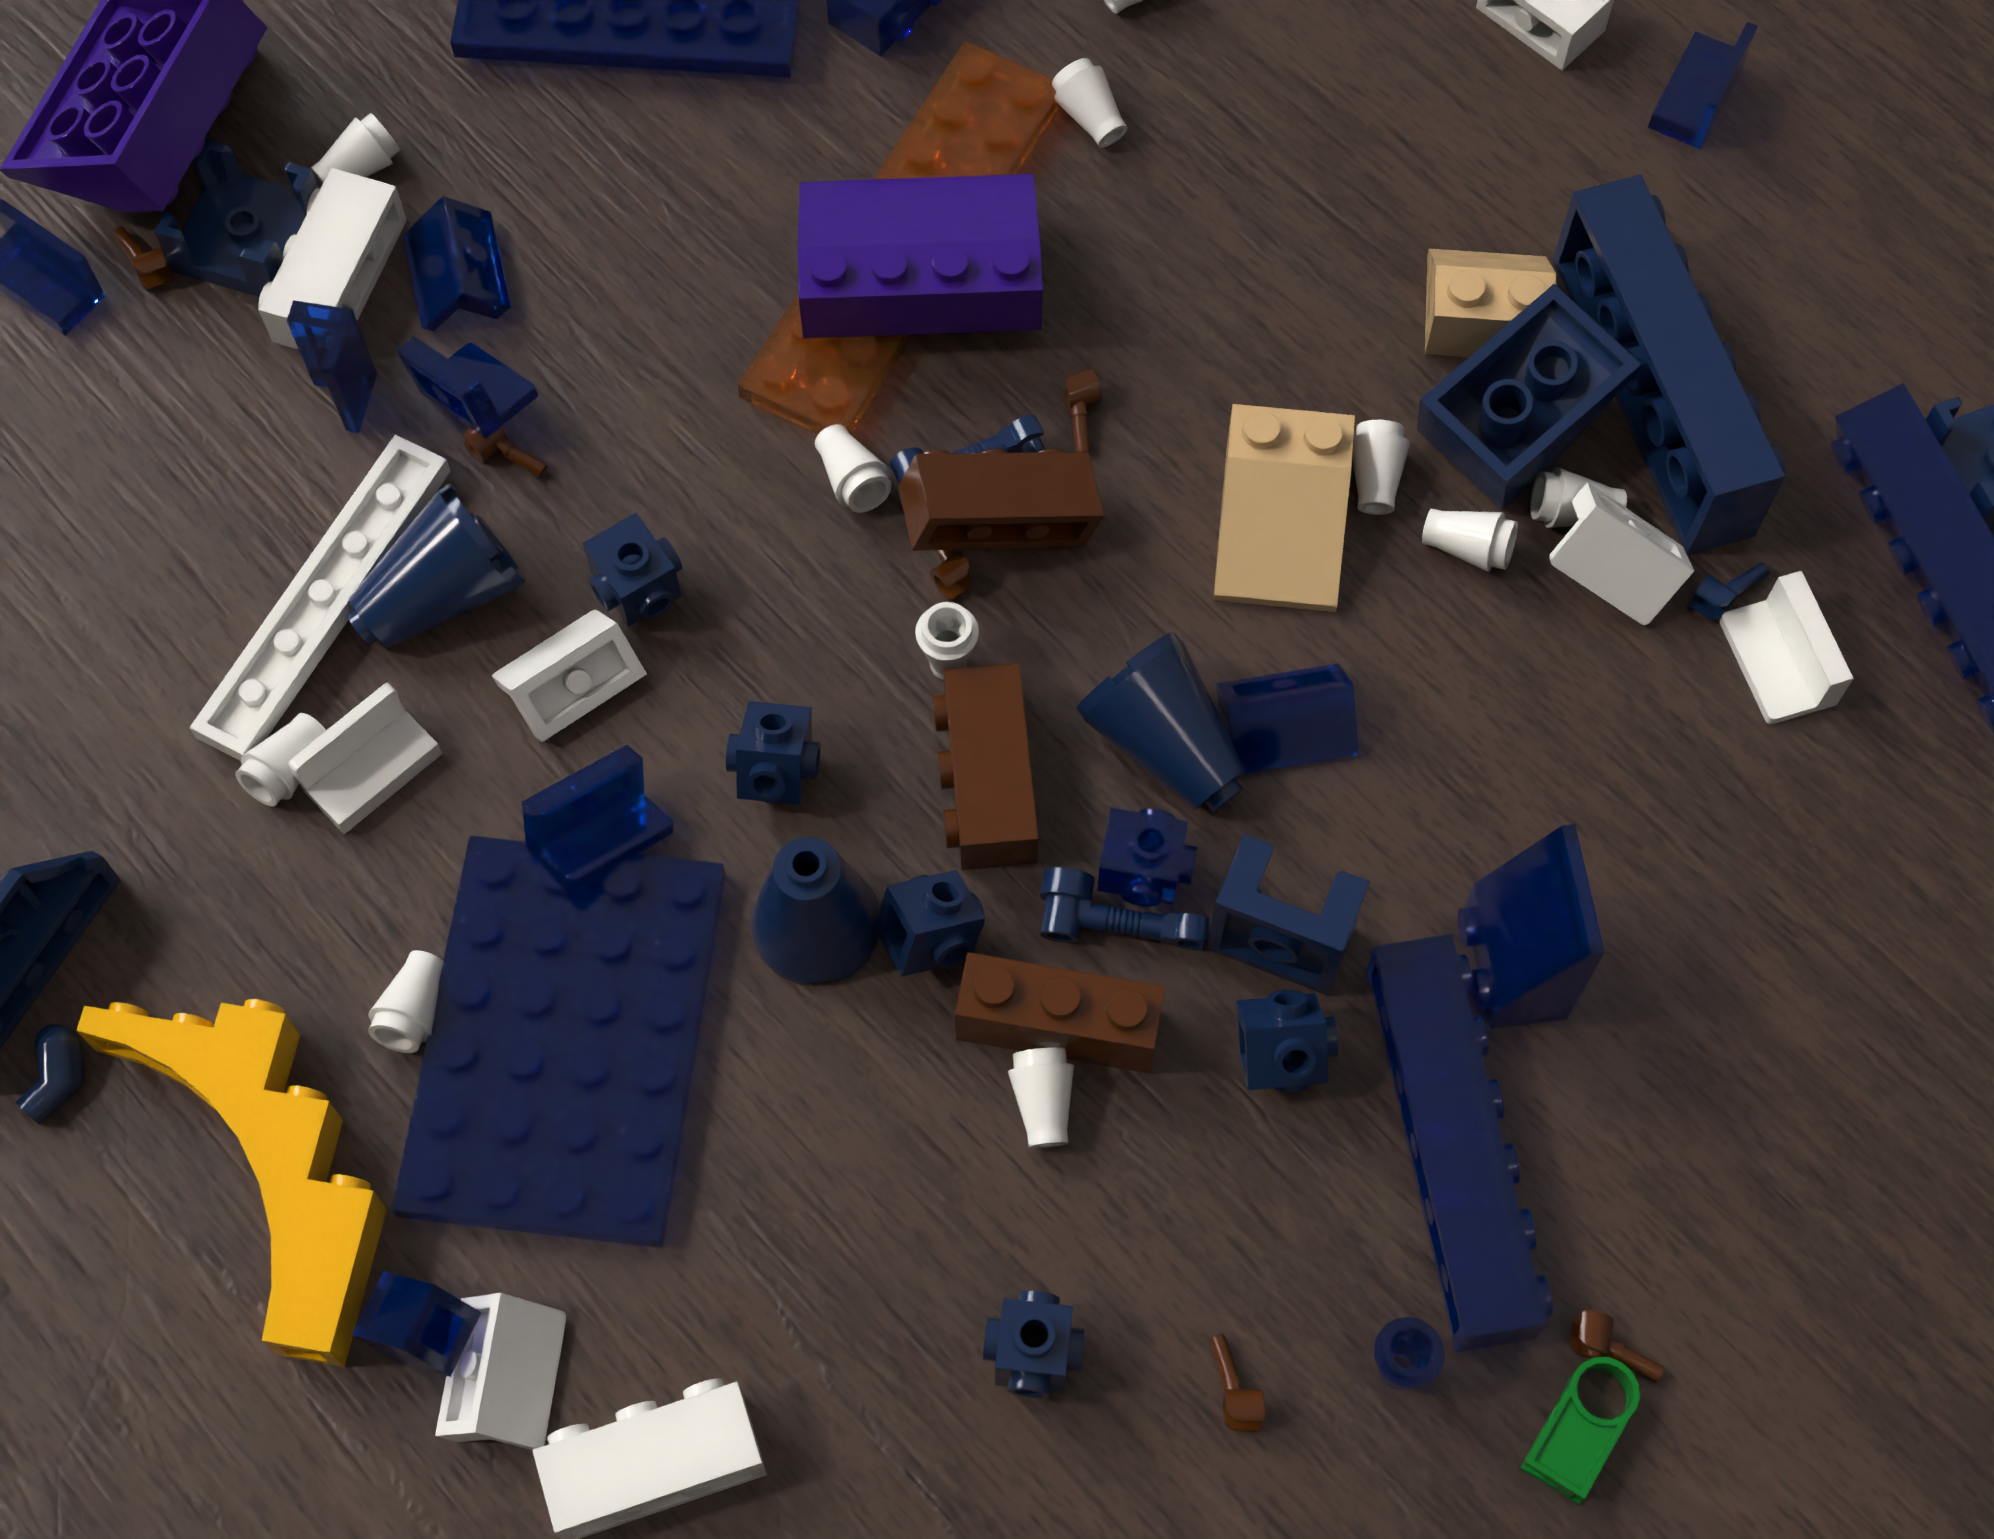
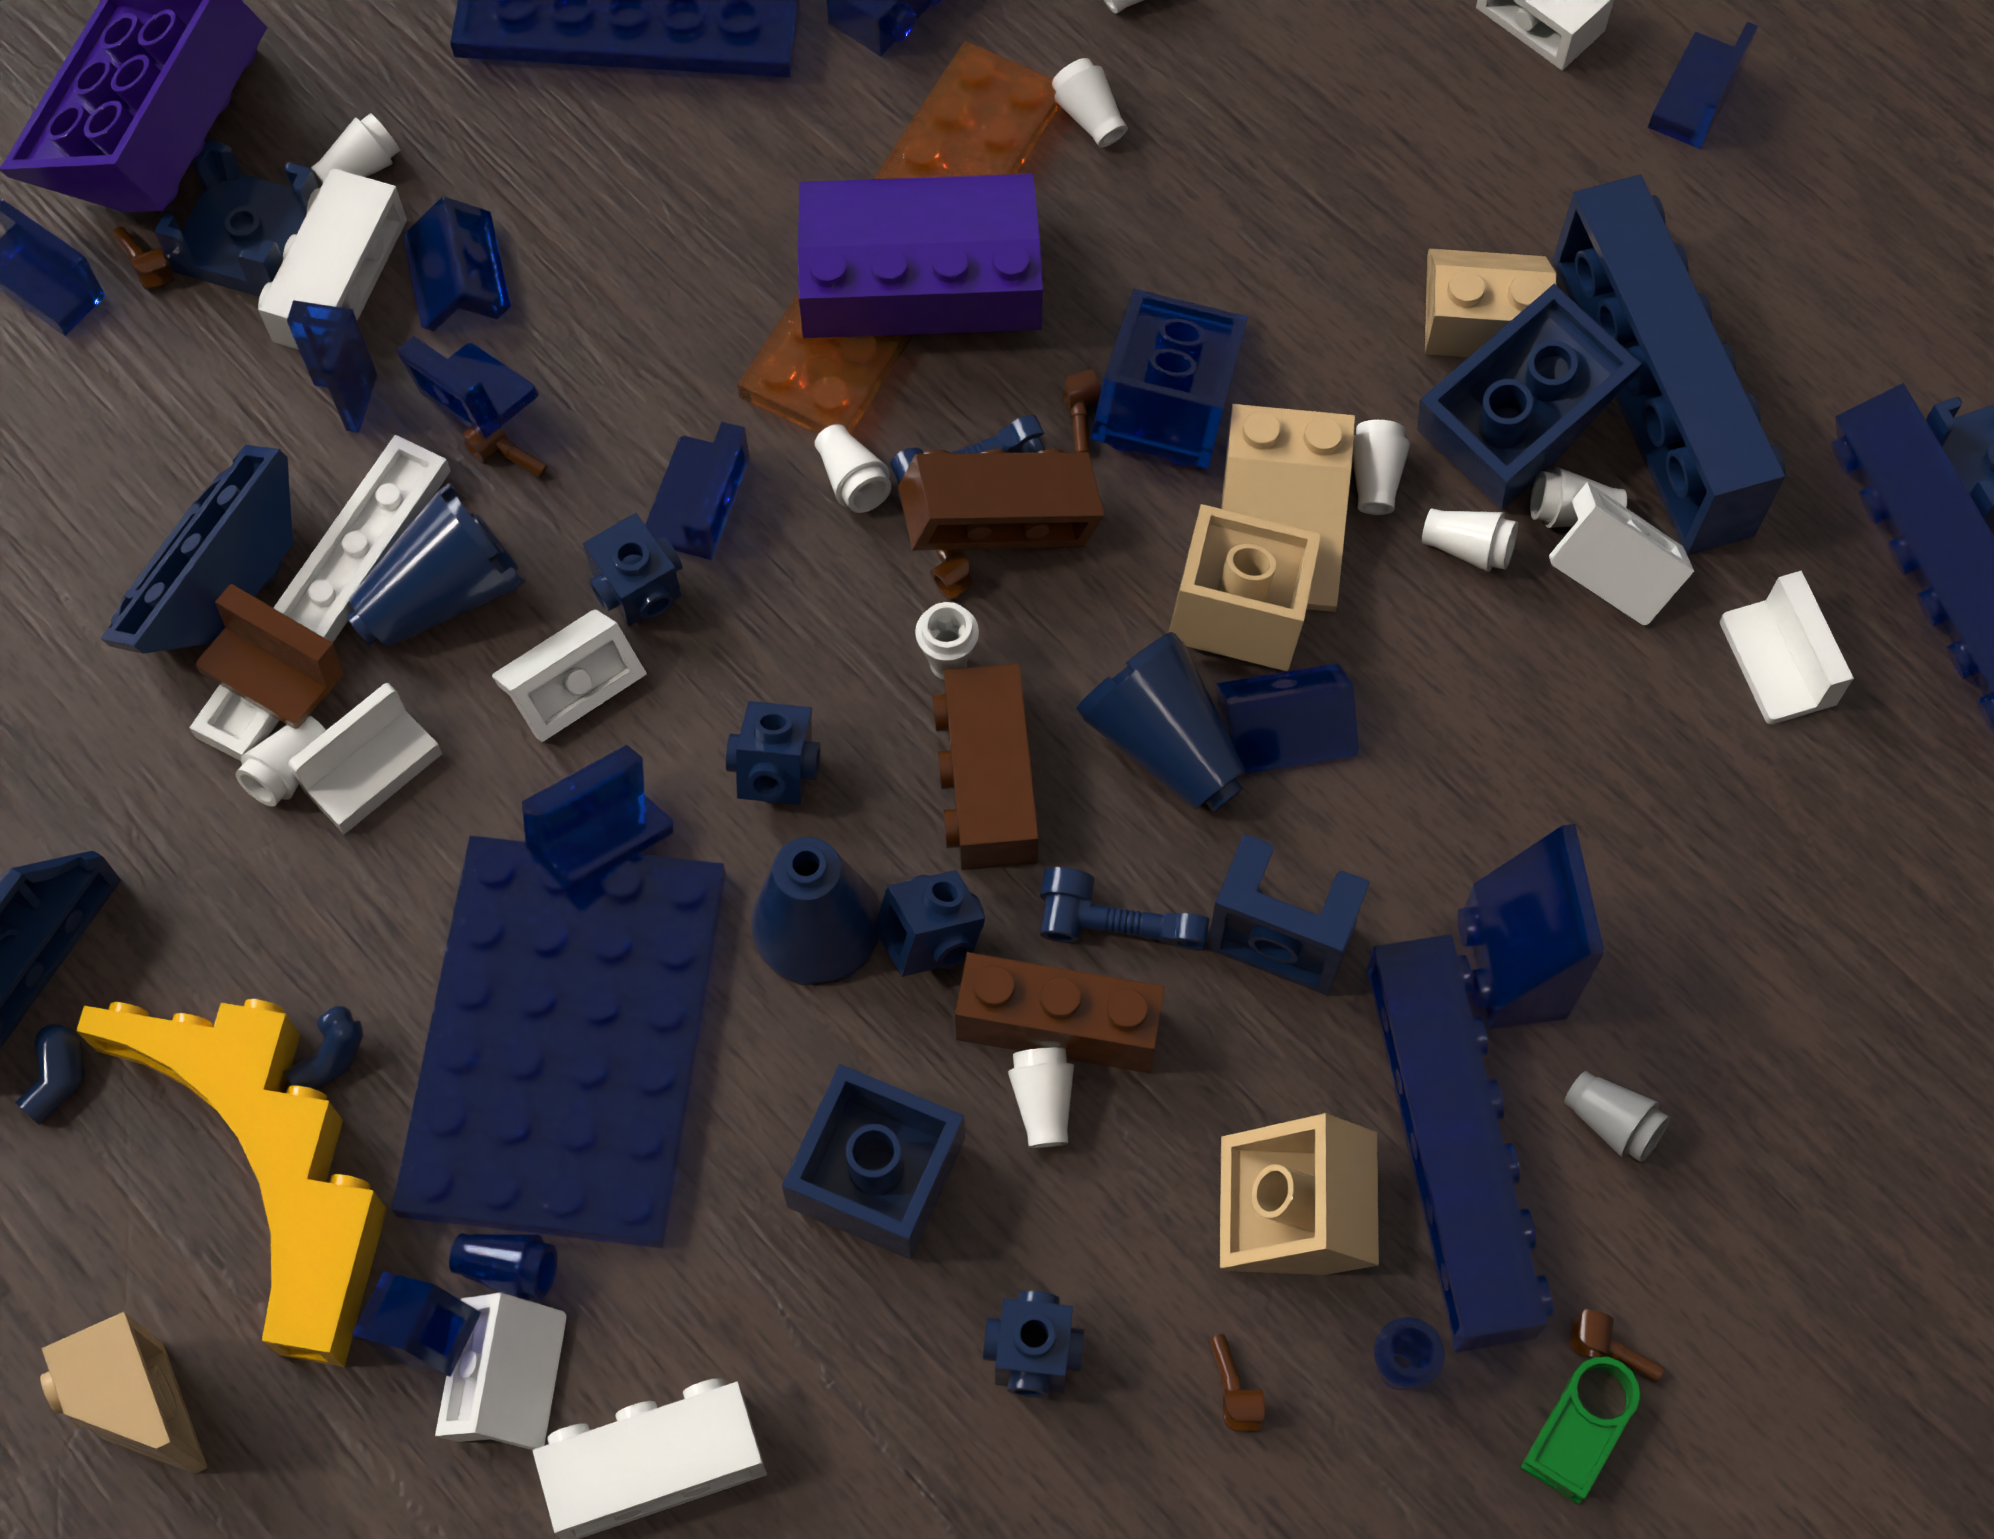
white cone [368,950,446,1053] -> none
clear blue brick [1097,808,1197,907] -> none
dark blue brick [1236,990,1339,1092] -> none
dark blue hand [1689,562,1770,622] -> none
none -> tan slope [40,1312,208,1474]
none -> dark blue wedge [101,445,293,654]
none -> reddish brown panel [196,584,344,728]
none -> dark blue arm [284,1006,364,1090]
none -> clear blue cone [449,1233,558,1301]
none -> clear blue panel [646,422,750,560]
none -> dark blue brick [782,1064,965,1260]
none -> clear blue slope [1091,288,1248,469]
none -> tan slope [1168,504,1321,672]
none -> tan slope [1220,1113,1379,1275]
none -> light grey cone [1564,1071,1670,1162]

